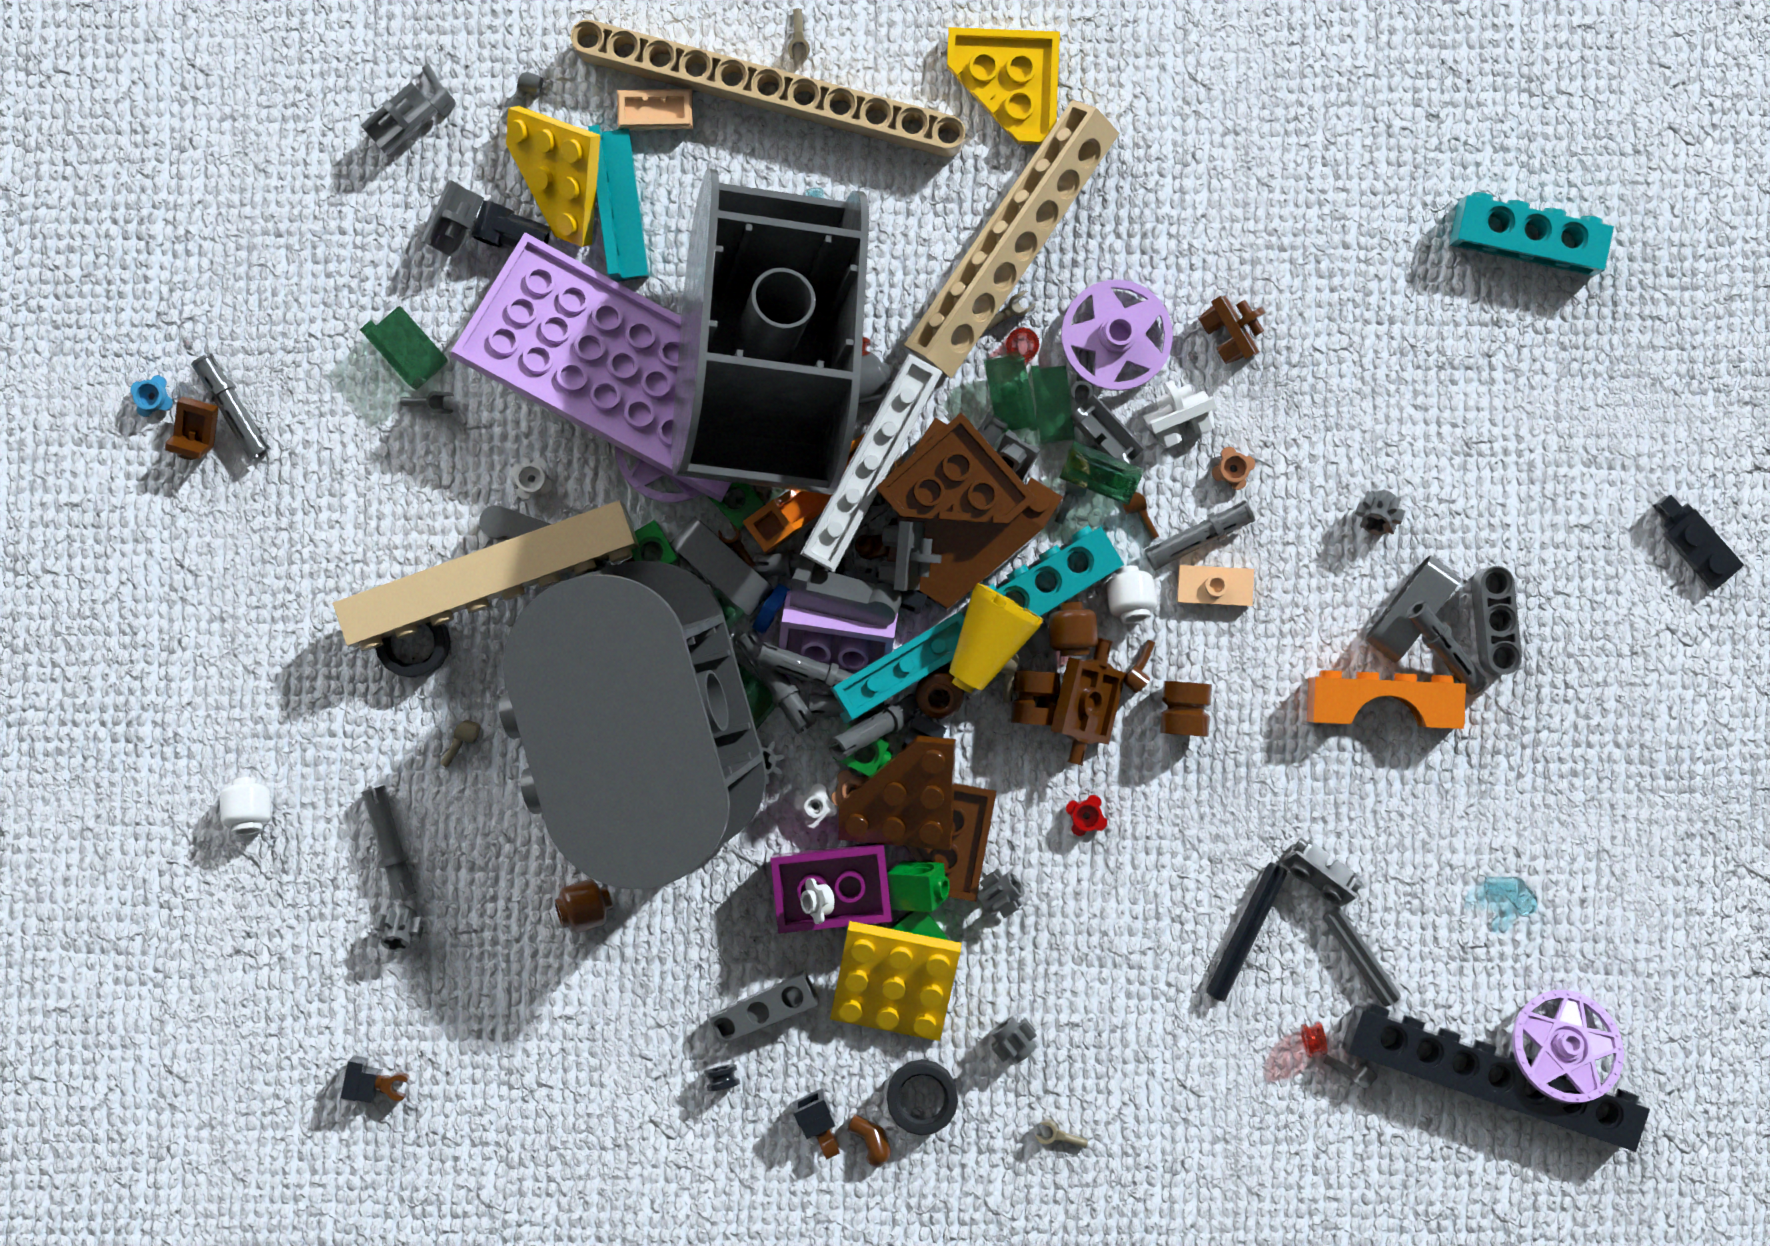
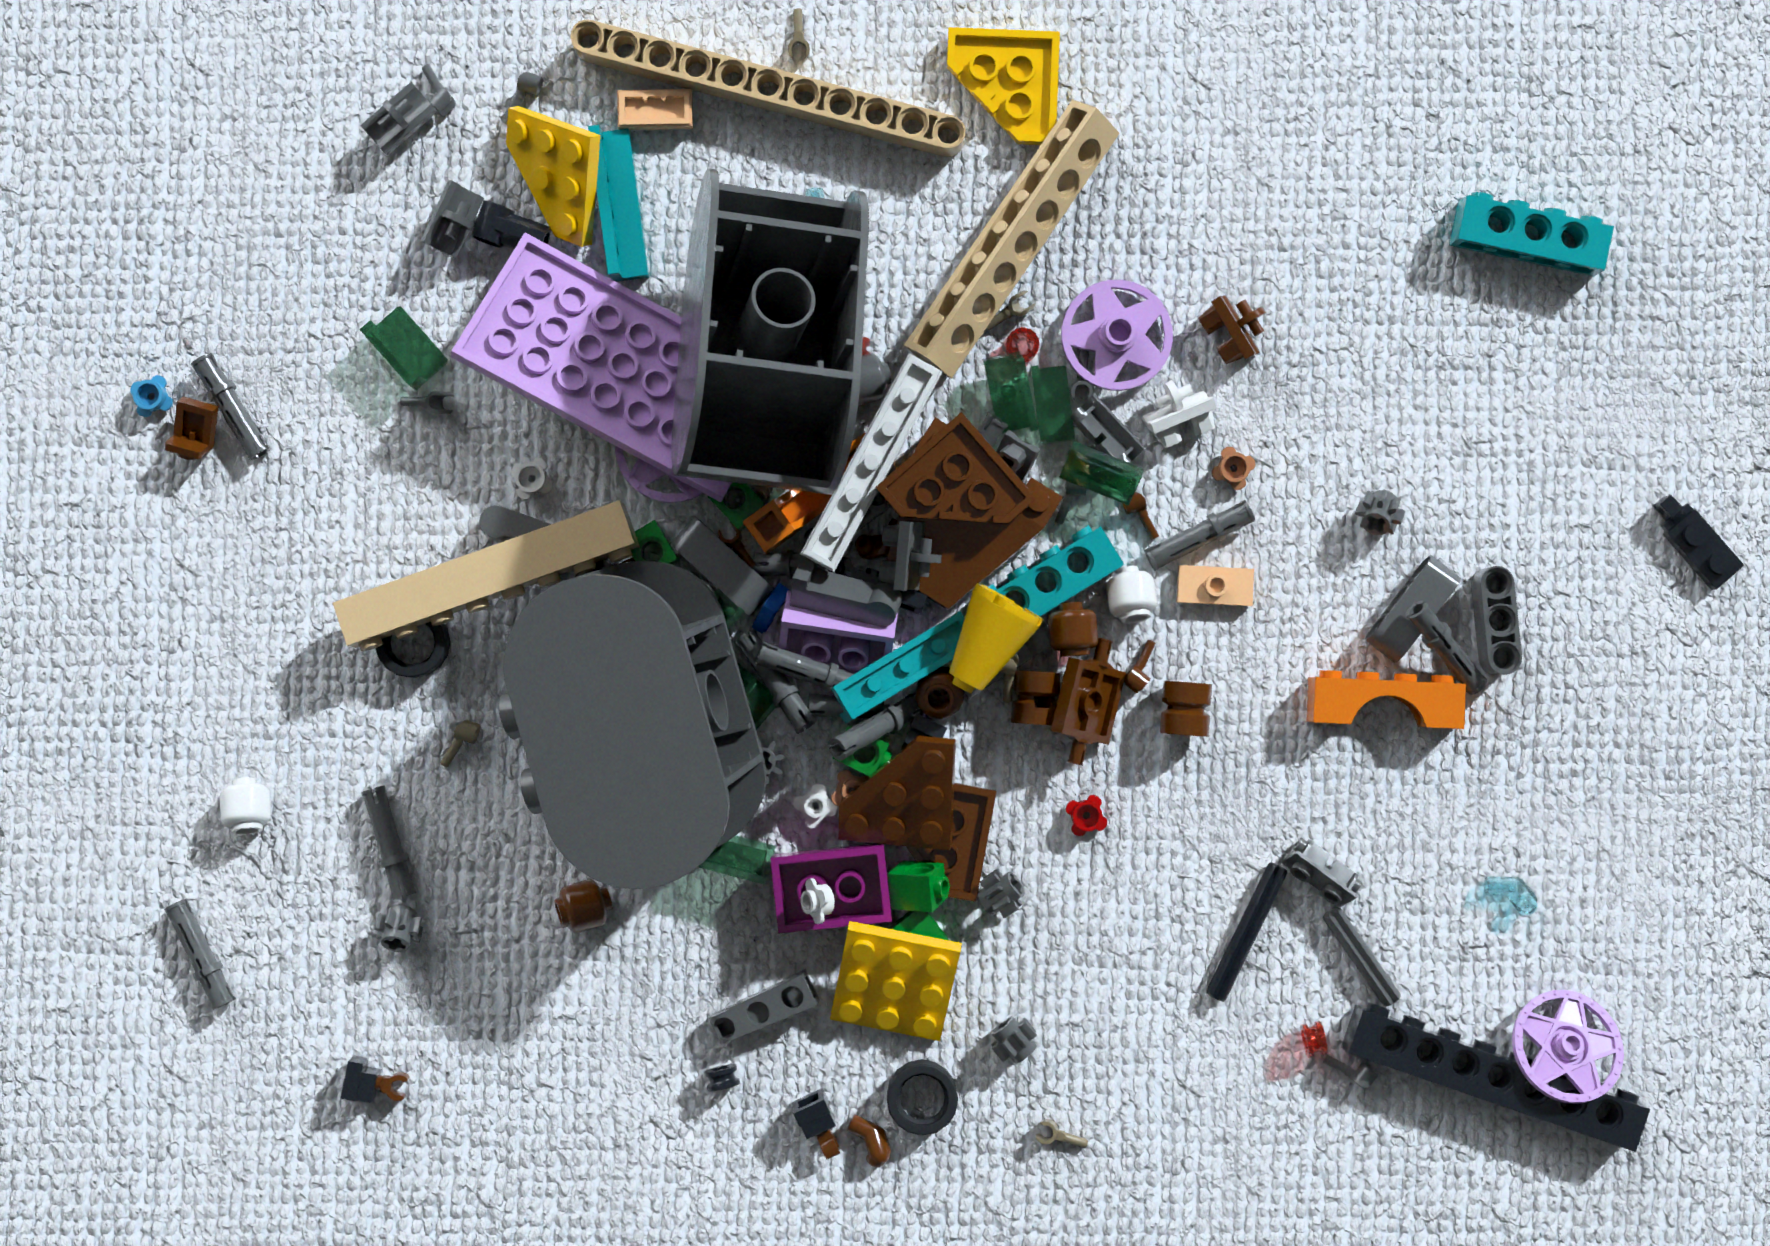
none -> dark grey pin [164,898,236,1010]
none -> clear green panel [698,835,777,885]

